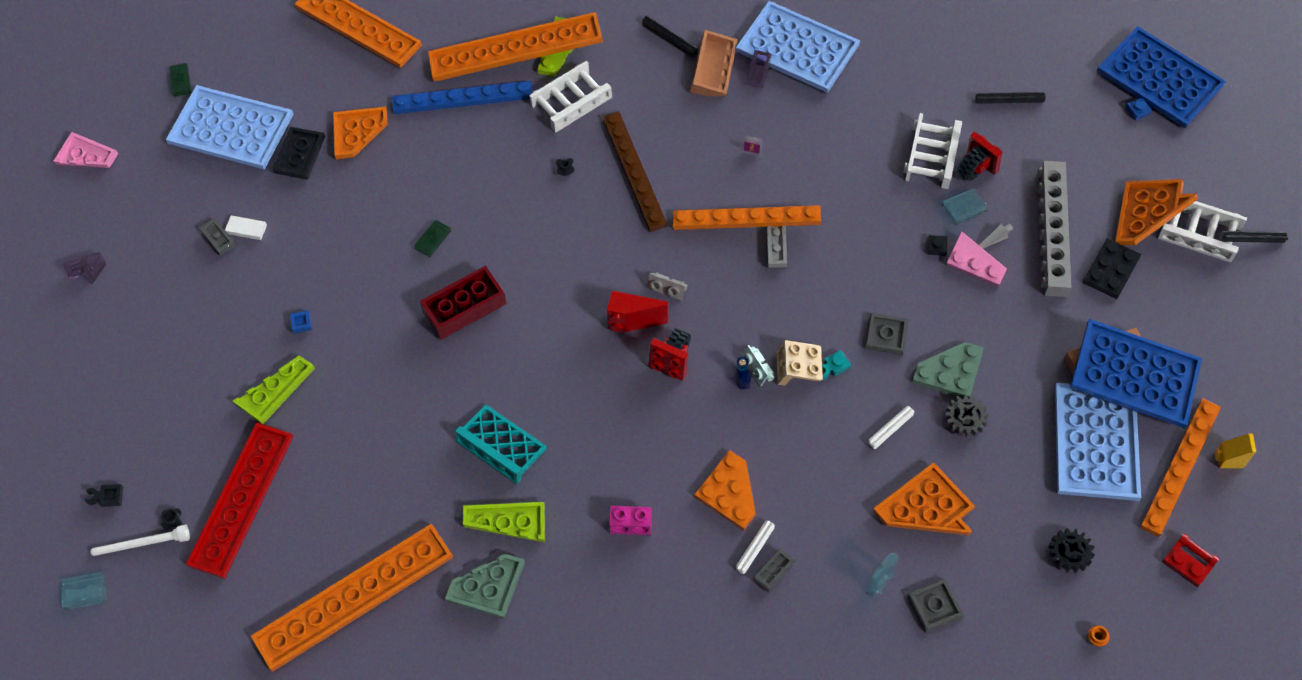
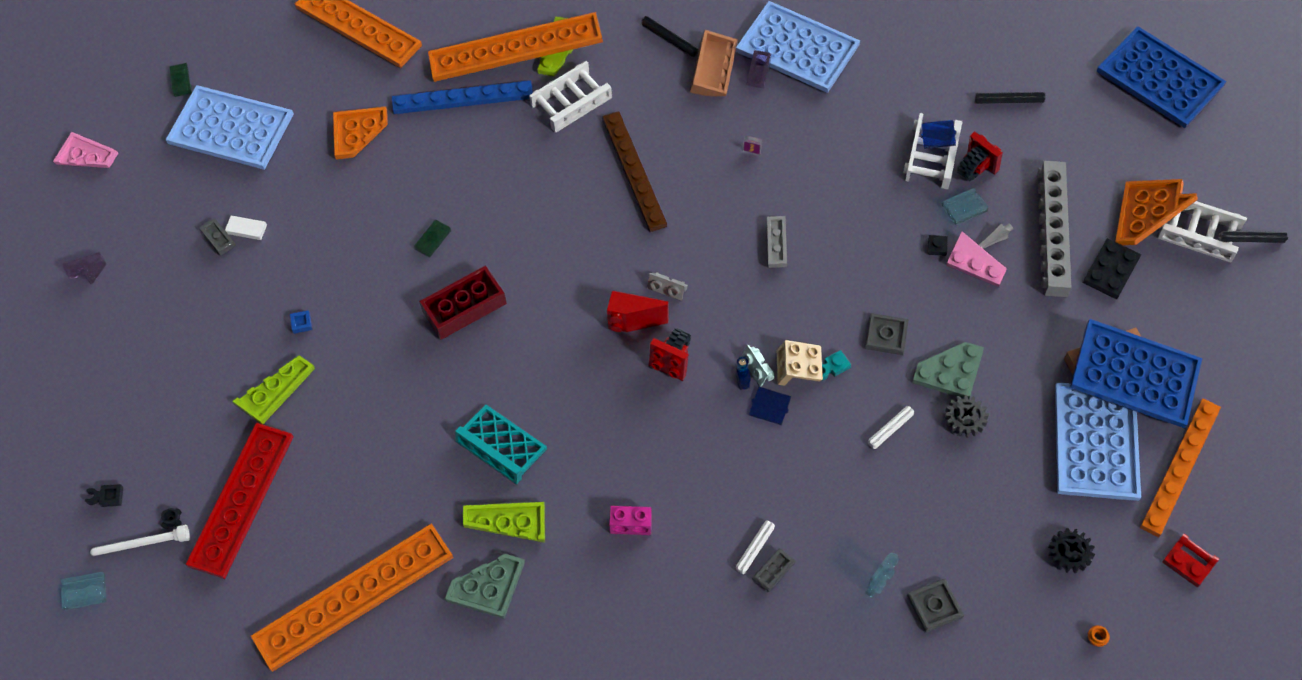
black plate [272,126,325,180] -> none
black plate [556,158,575,176] -> none
orange plate [673,205,821,230] -> none
orange plate [694,450,756,531] -> none
orange wing [873,462,975,536] -> none
blue plate [1126,98,1152,121] -> none
yellow slope [1215,433,1256,468] -> none
none -> clear blue piece [749,387,791,425]
none -> clear blue piece [921,120,956,149]

